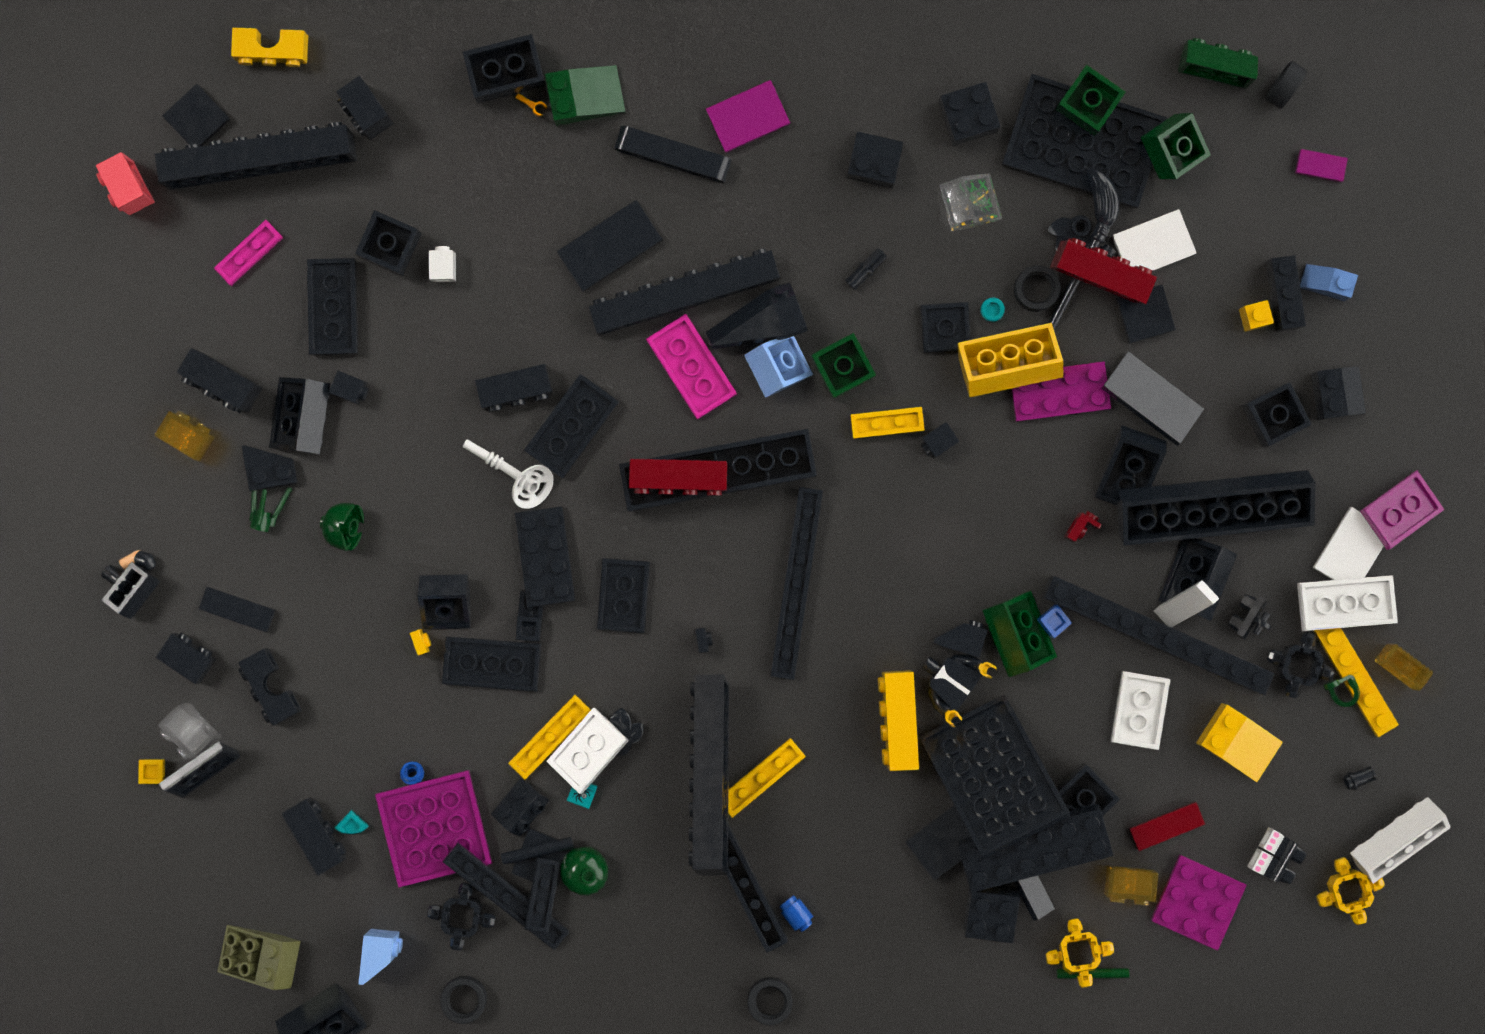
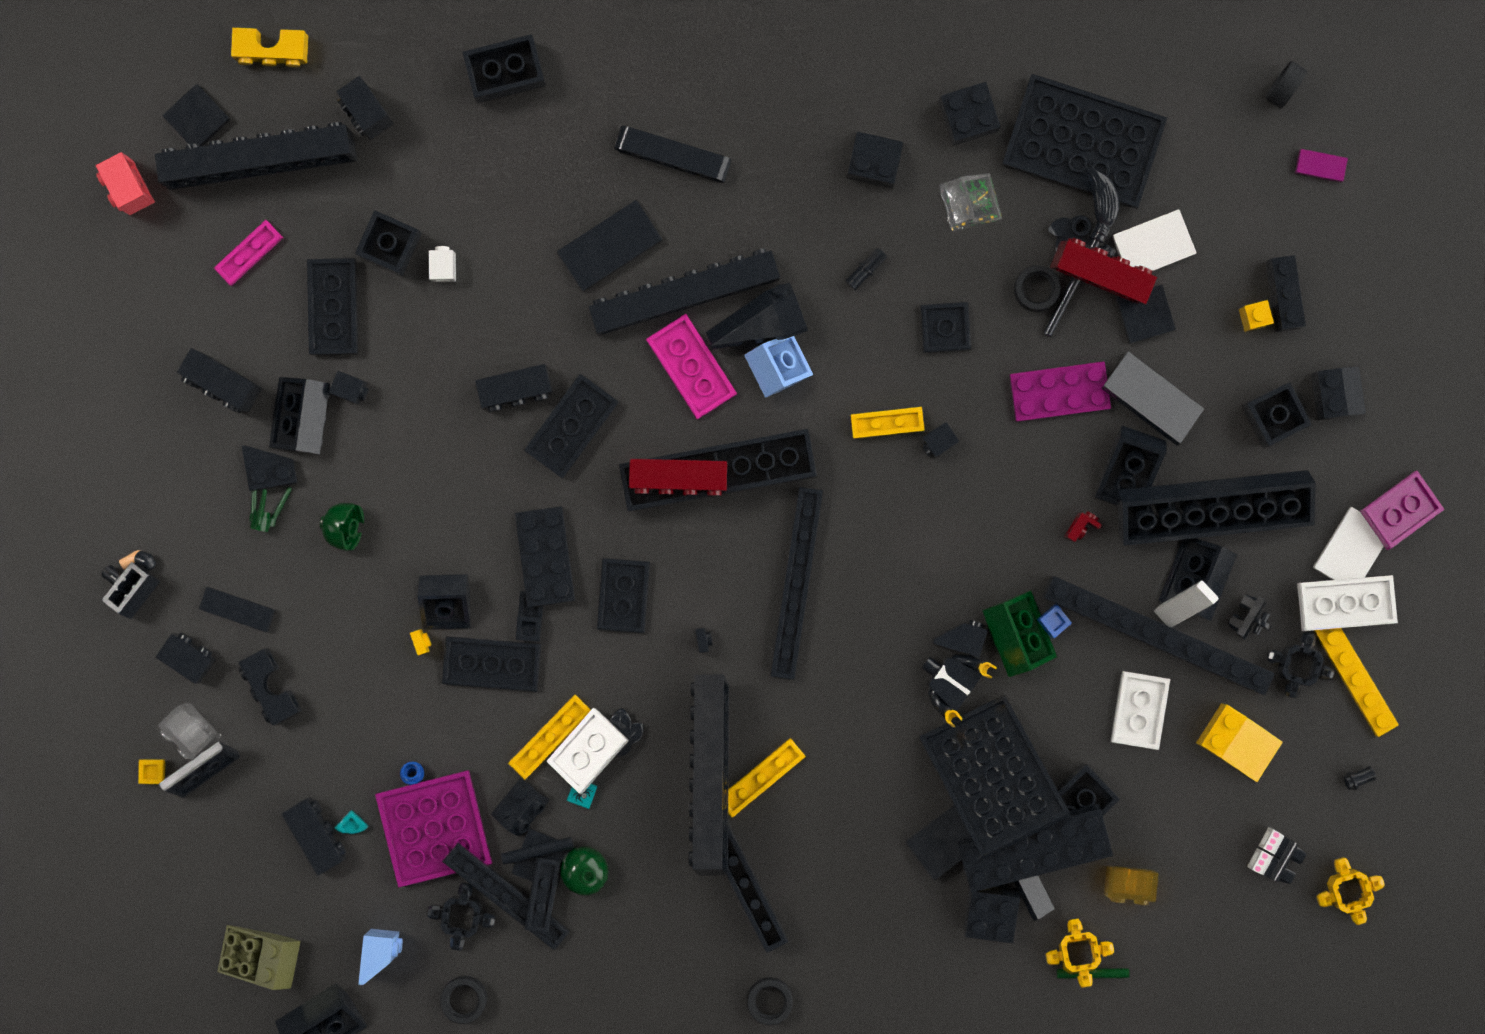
clear yellow brick [154,410,215,461] -> none
white dish [462,439,553,509] -> none
light orange hand [516,93,547,117] -> none
dark green slope [545,65,626,126] -> none
magenta tile [706,80,790,153] -> none
blue brick [779,895,813,932] -> none
dark green brick [811,333,876,399] -> none
yellow brick [878,670,919,771] -> none
yellow brick [958,323,1063,397] -> none
teal tile [980,298,1005,322] -> none
dark green brick [1055,64,1126,137] -> none
dark red tile [1129,802,1205,851] -> none
dark green brick [1140,113,1211,179] -> none
magenta plate [1151,854,1247,951] -> none
dark green slope [1178,38,1258,89] -> none
medium blue slope [1300,264,1358,301] -> none
dark green piece [1323,675,1360,707] -> none
white brick [1350,797,1451,884] -> none
clear yellow brick [1375,643,1433,691] -> none

